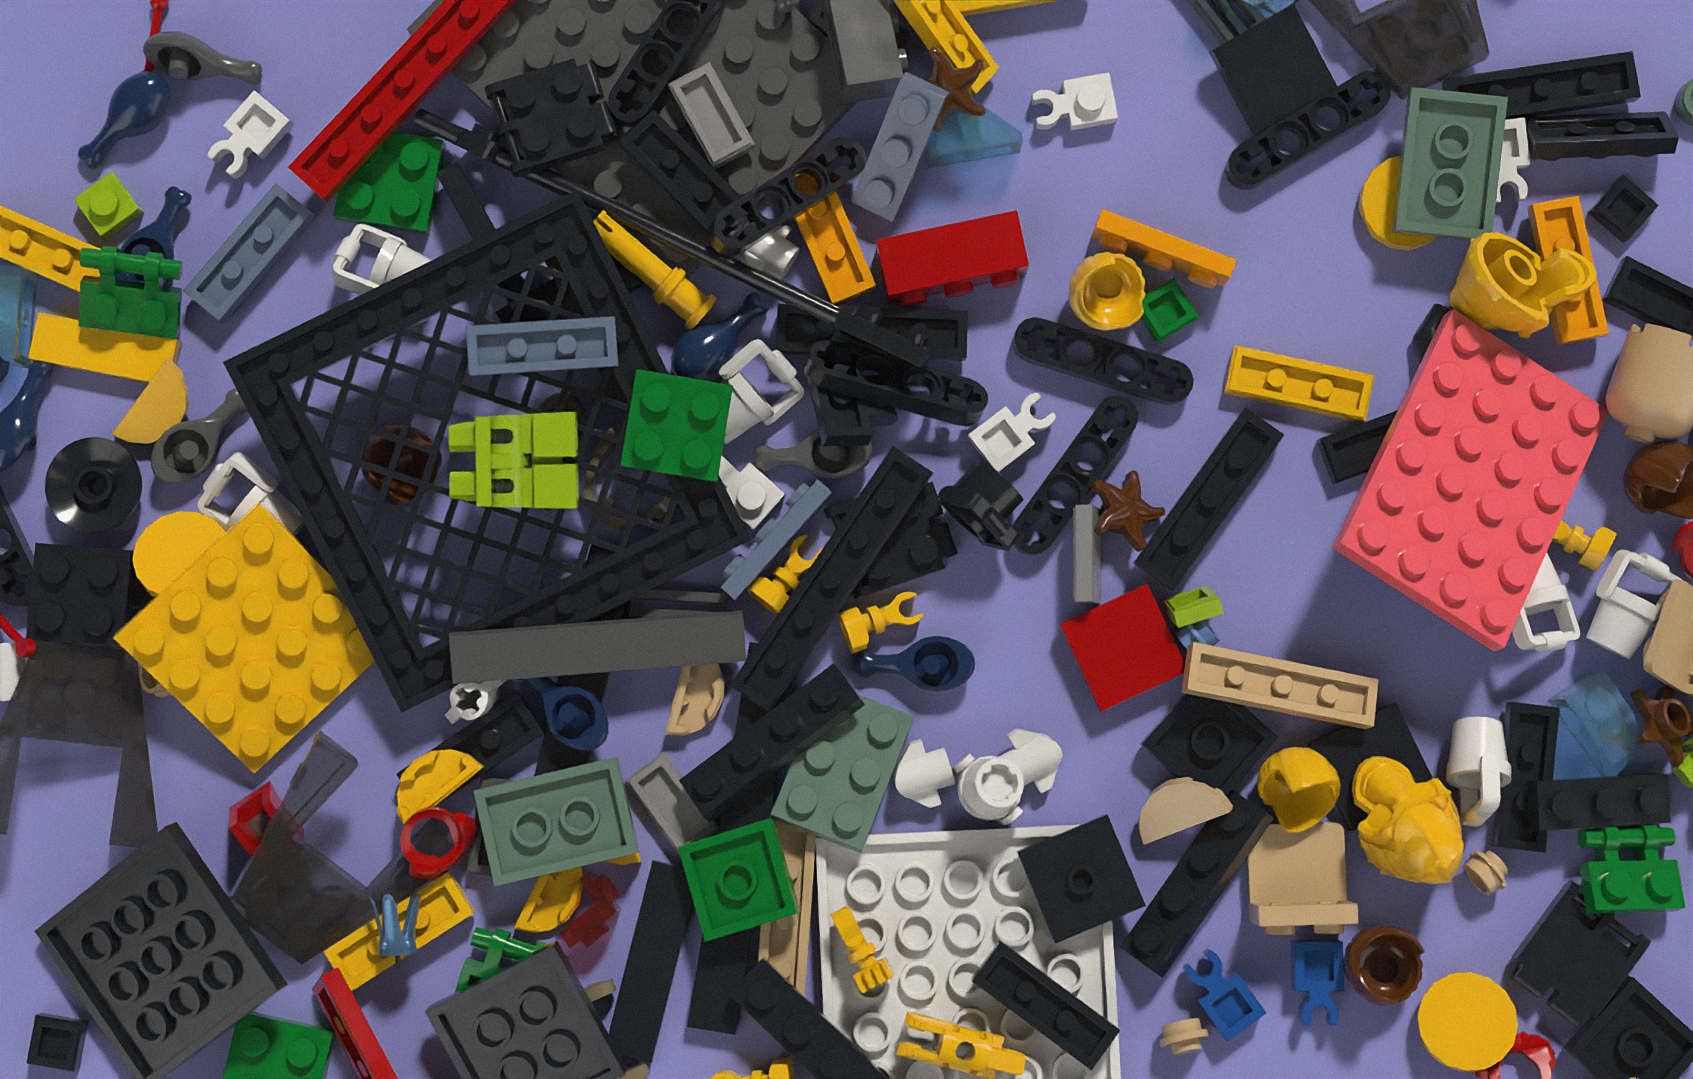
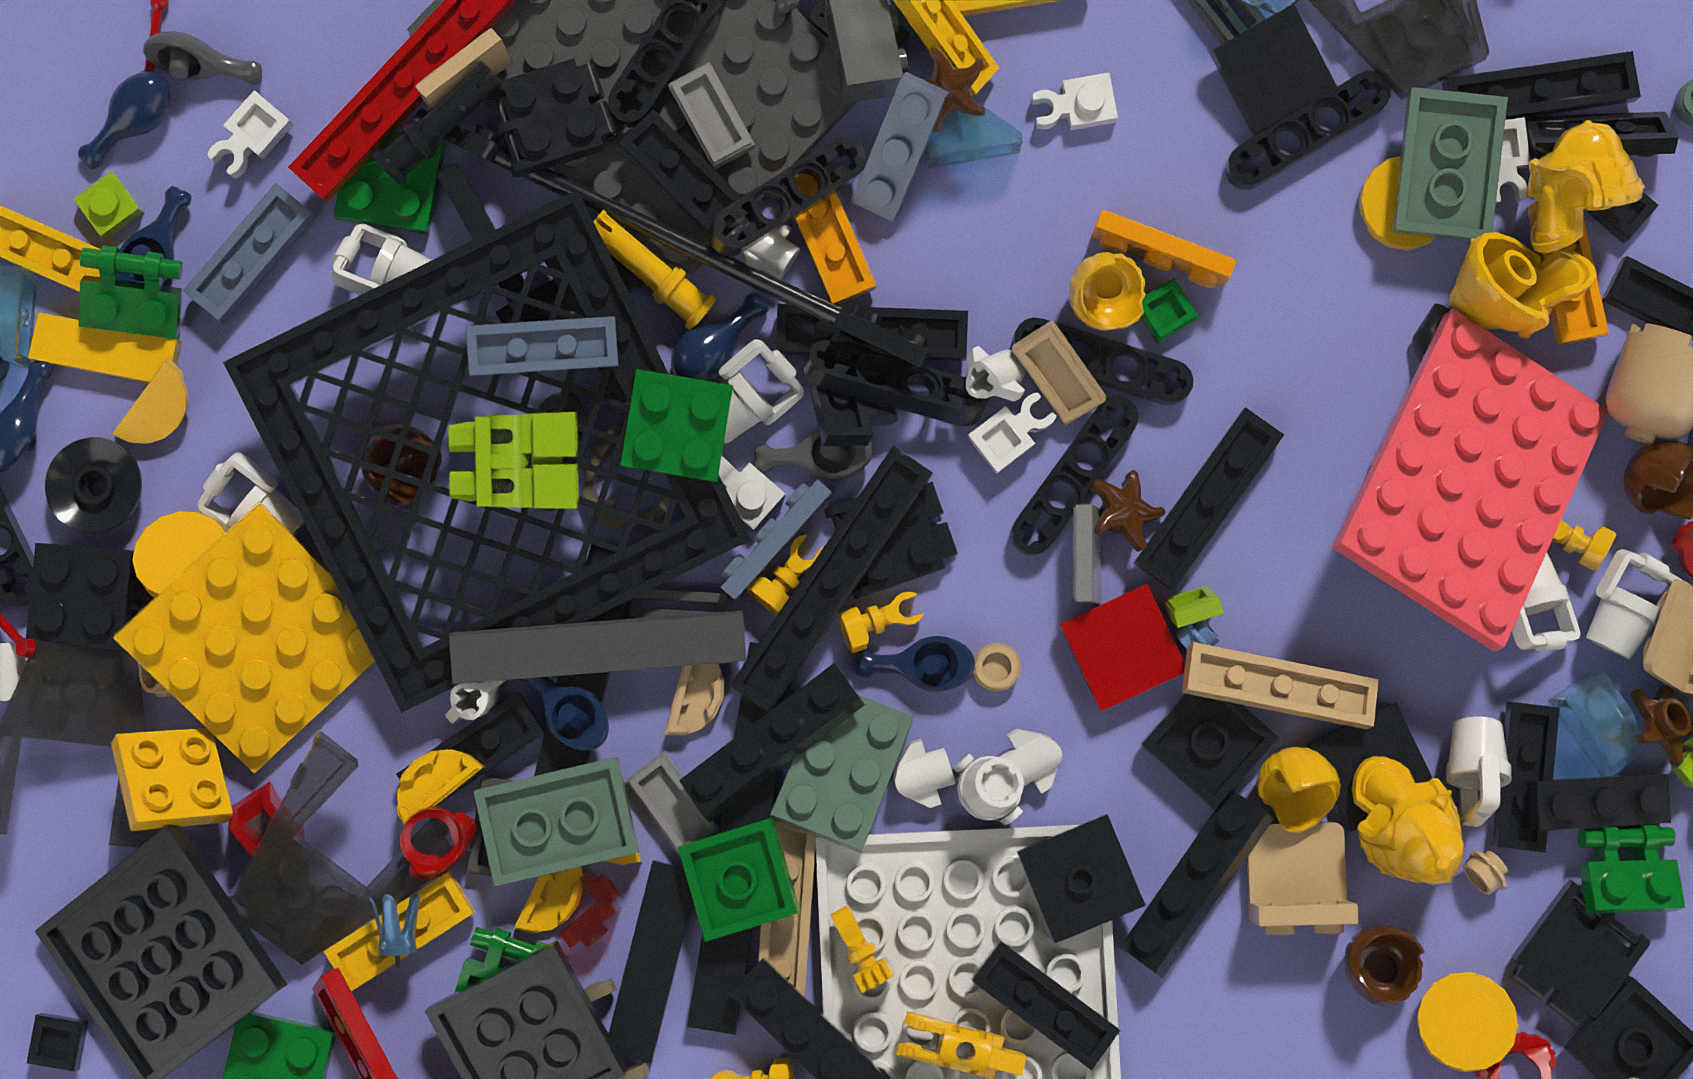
dark grey piece [151,388,248,484] -> none
red brick [876,210,1029,308] -> none
black piece [938,458,1024,551] -> none
tan tile [1138,777,1233,845] -> none
tan plate [1159,1018,1209,1055] -> none
blue plate [1183,948,1266,1042] -> none
yellow tile [1223,345,1375,423] -> none
blue plate [1291,940,1344,1026] -> none
black tile [1316,410,1398,485] -> none
none -> yellow plate [111,728,233,831]
none -> black pin [372,61,503,186]
none -> tan tile [415,28,513,109]
none -> white piece [966,346,1026,402]
none -> tan tile [973,643,1021,691]
none -> tan tile [1012,320,1106,426]
none -> yellow head [1526,120,1645,253]

